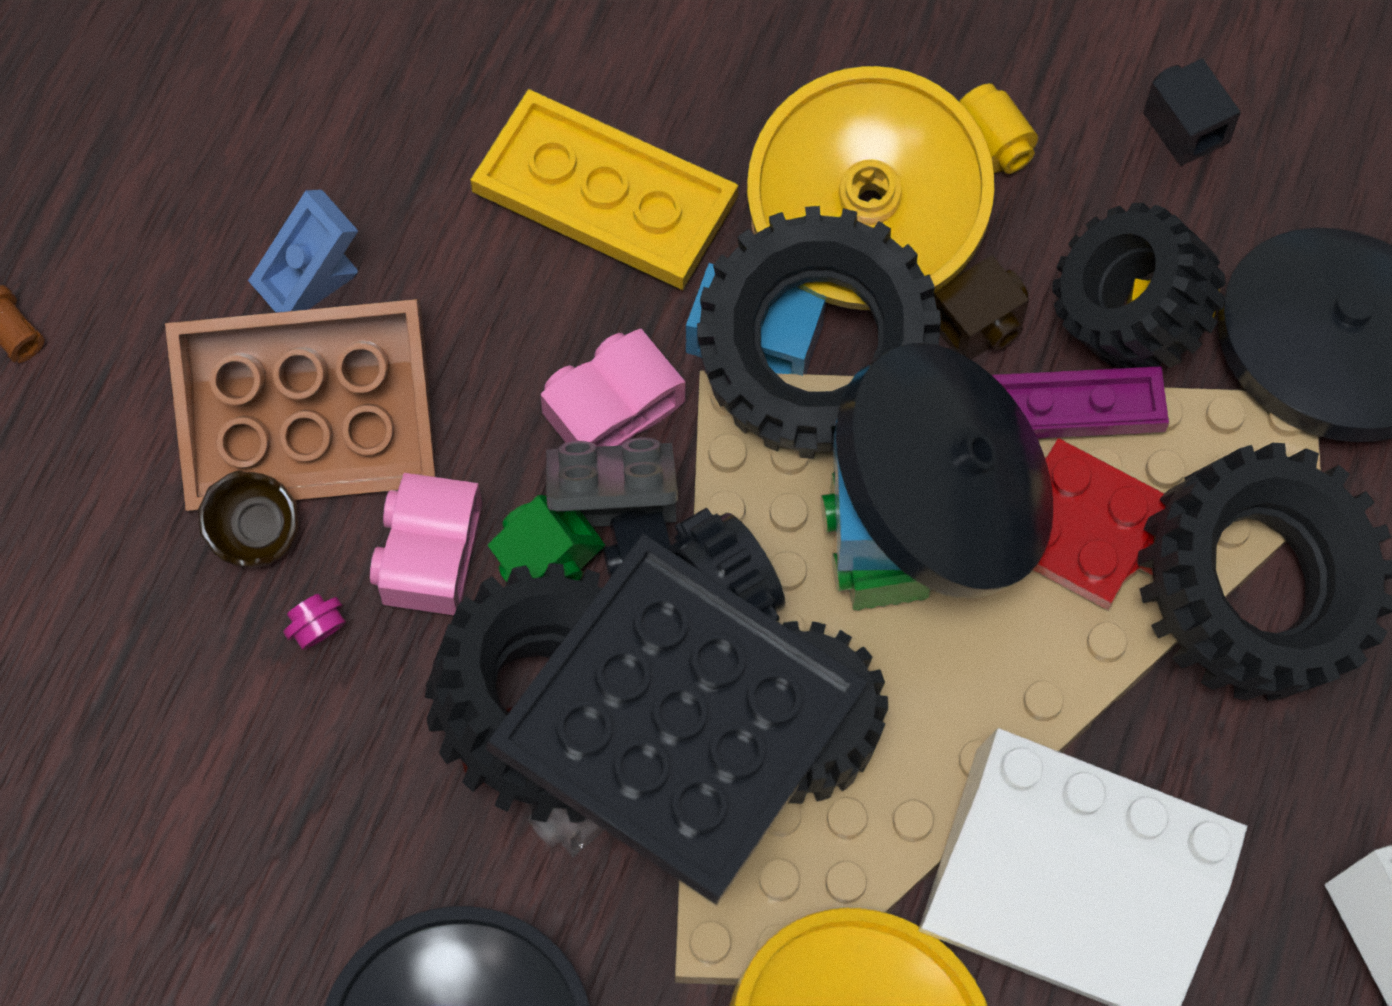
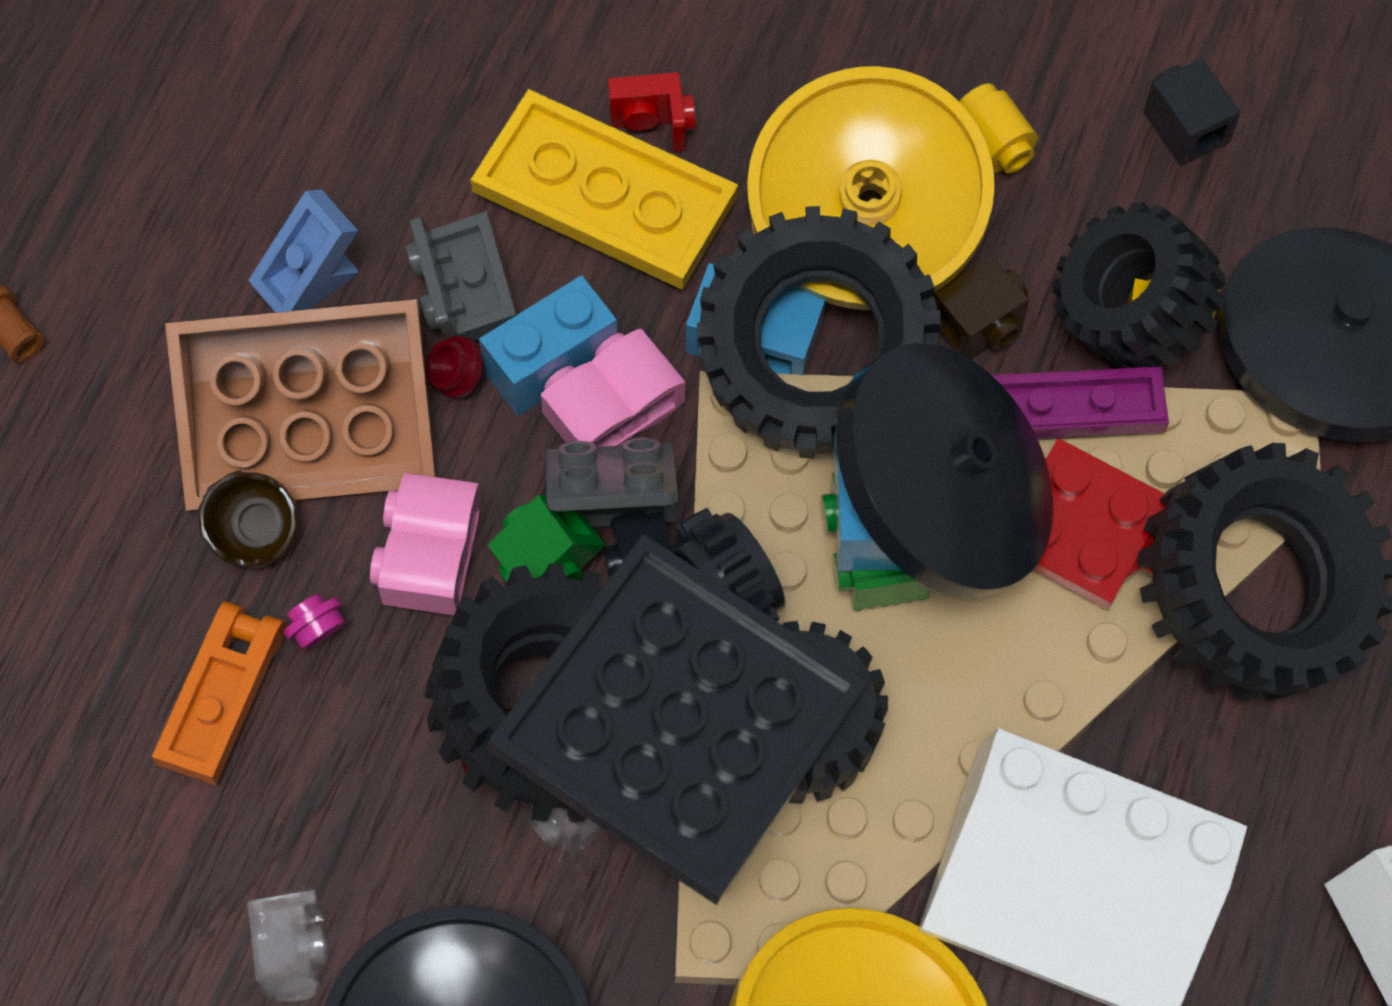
none -> orange plate [152,601,286,786]
none -> clear brick [247,890,328,1002]
none -> dark grey bracket [406,211,518,340]
none -> dark red plate [427,336,483,398]
none -> dark azure brick [479,275,618,417]
none -> red bracket [608,72,696,152]

